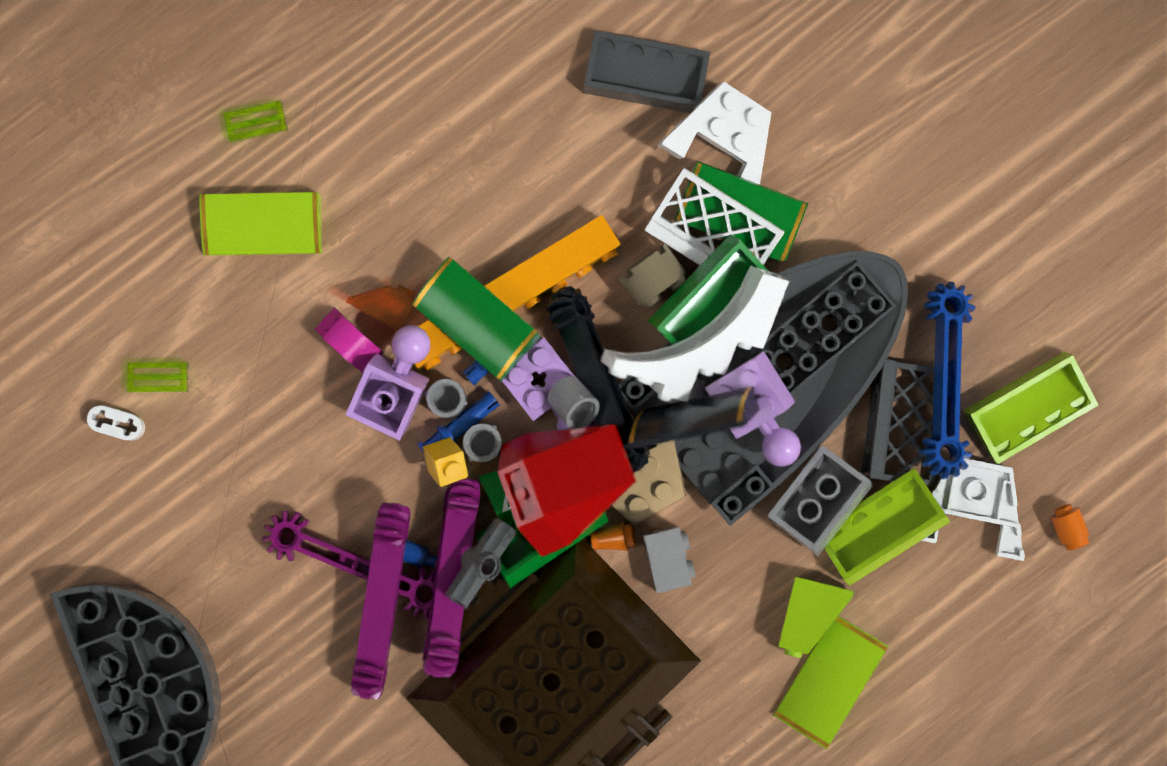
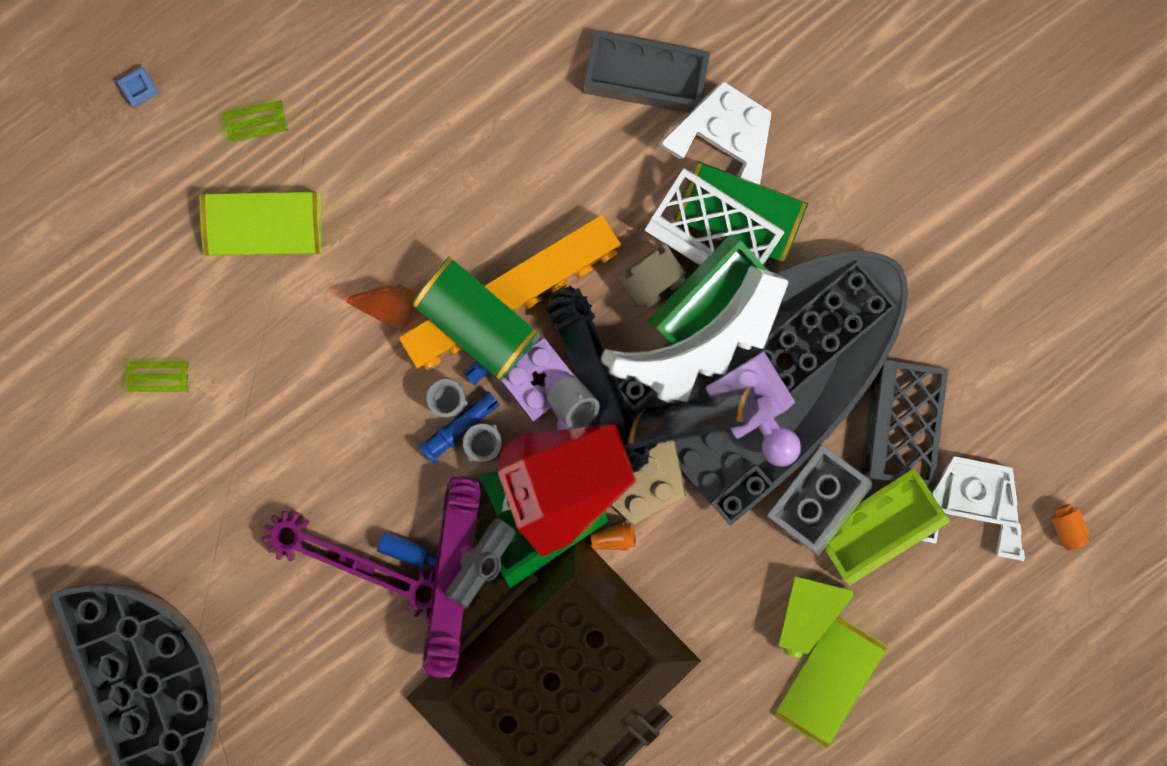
white beam [87,406,145,441] -> none
dark pink brick [315,307,383,373] -> none
lavender brick [345,325,430,441] -> none
magenta arm [351,502,411,700] -> none
yellow brick [423,437,468,487] -> none
light grey brick [642,526,696,593] -> none
blue arm [918,281,976,480] -> none
lime slope [963,352,1098,465] -> none
none -> medium blue tile [117,66,159,108]

